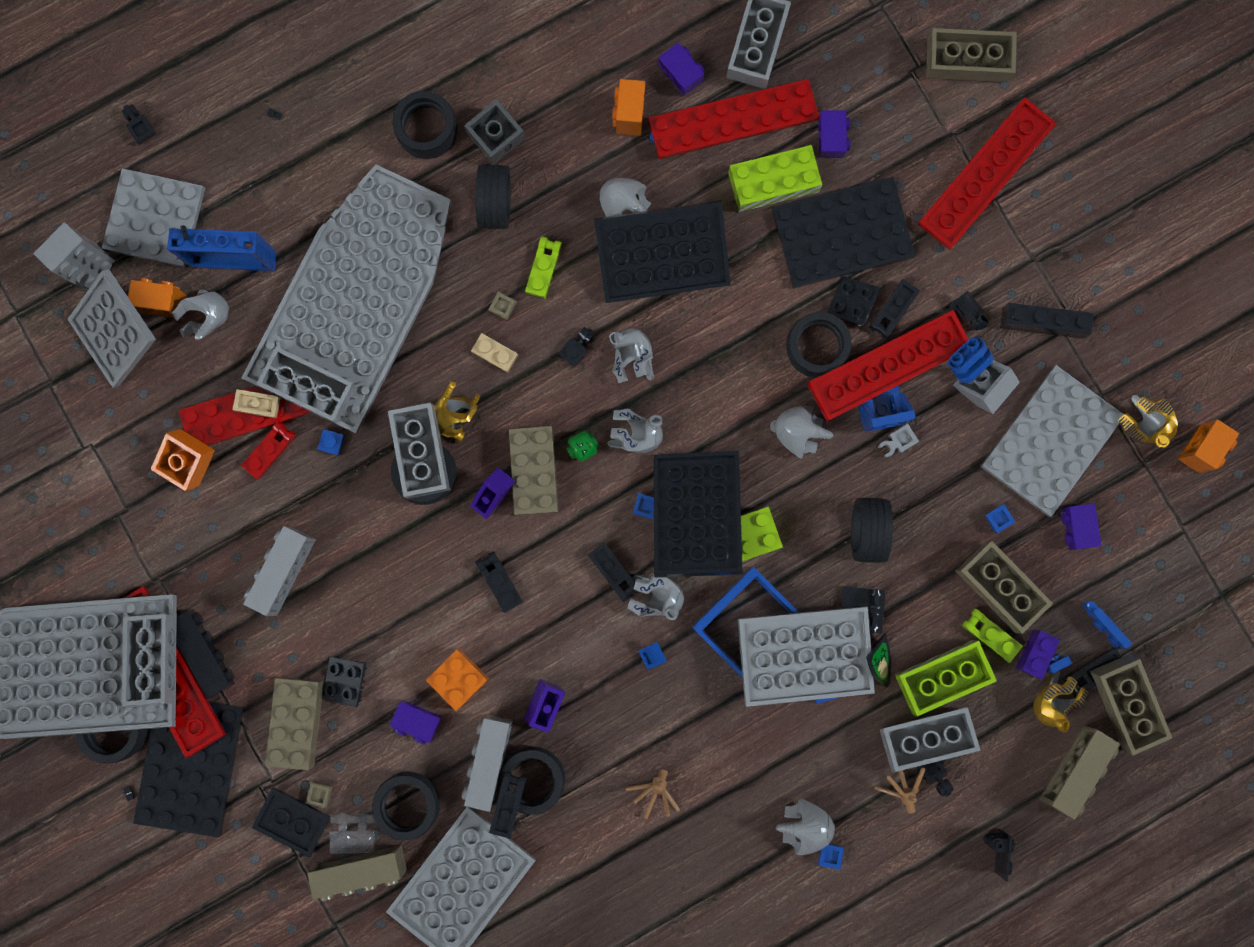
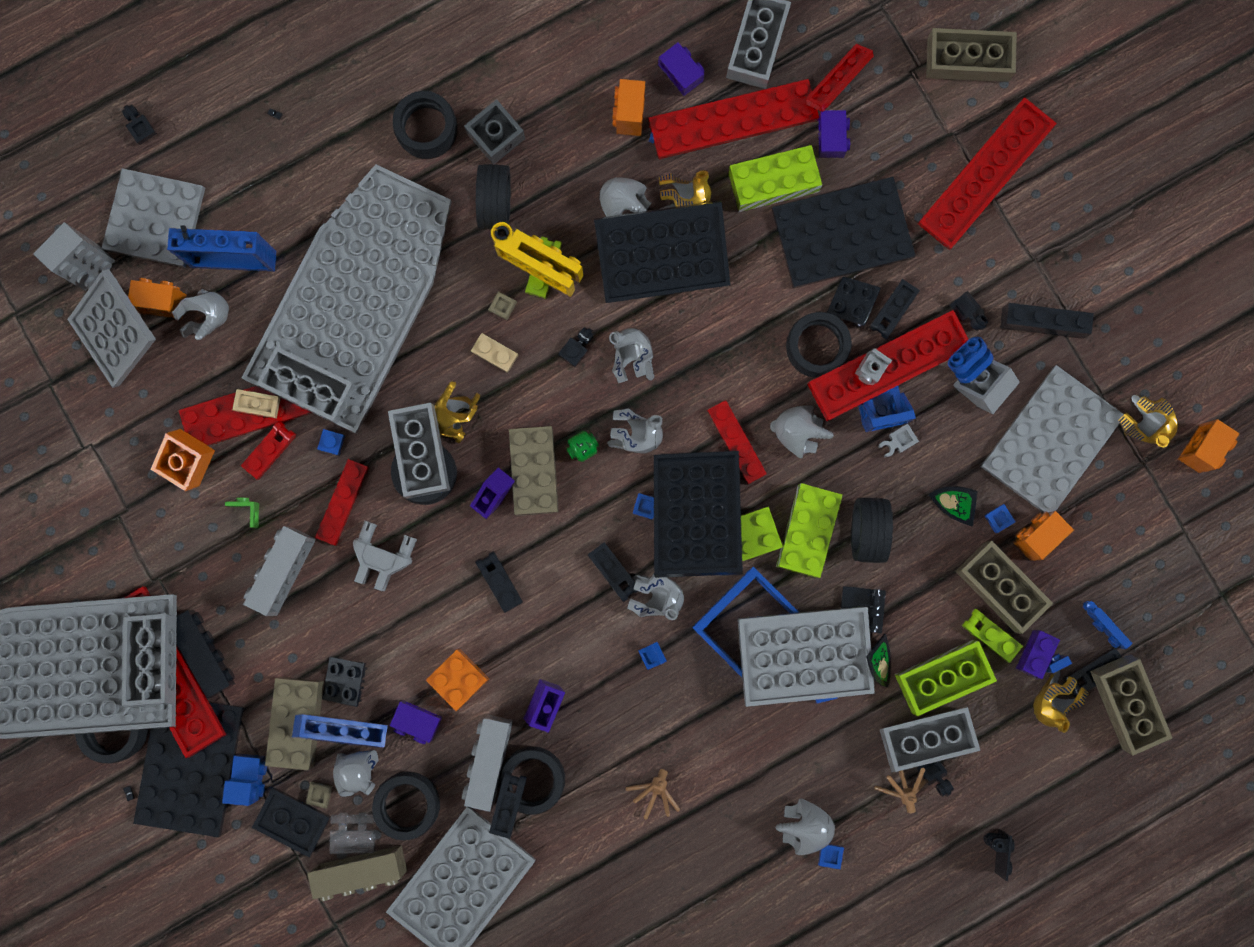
dark tan brick [1039,726,1120,820] -> none
dark purple brick [1061,503,1102,550] -> none
none -> blue brick [222,754,267,806]
none -> bright green bracket [225,498,259,528]
none -> blue brick [292,714,388,748]
none -> red plate [315,459,369,546]
none -> light grey piece [333,750,379,797]
none -> light grey connector [353,520,417,591]
none -> yellow hinge [491,222,583,297]
none -> pearl gold piece [659,171,711,209]
none -> red plate [707,400,767,484]
none -> lime brick [776,483,842,578]
none -> red plate [805,44,874,112]
none -> light grey brick [855,348,892,385]
none -> shield [928,486,978,527]
none -> orange brick [1013,511,1074,561]

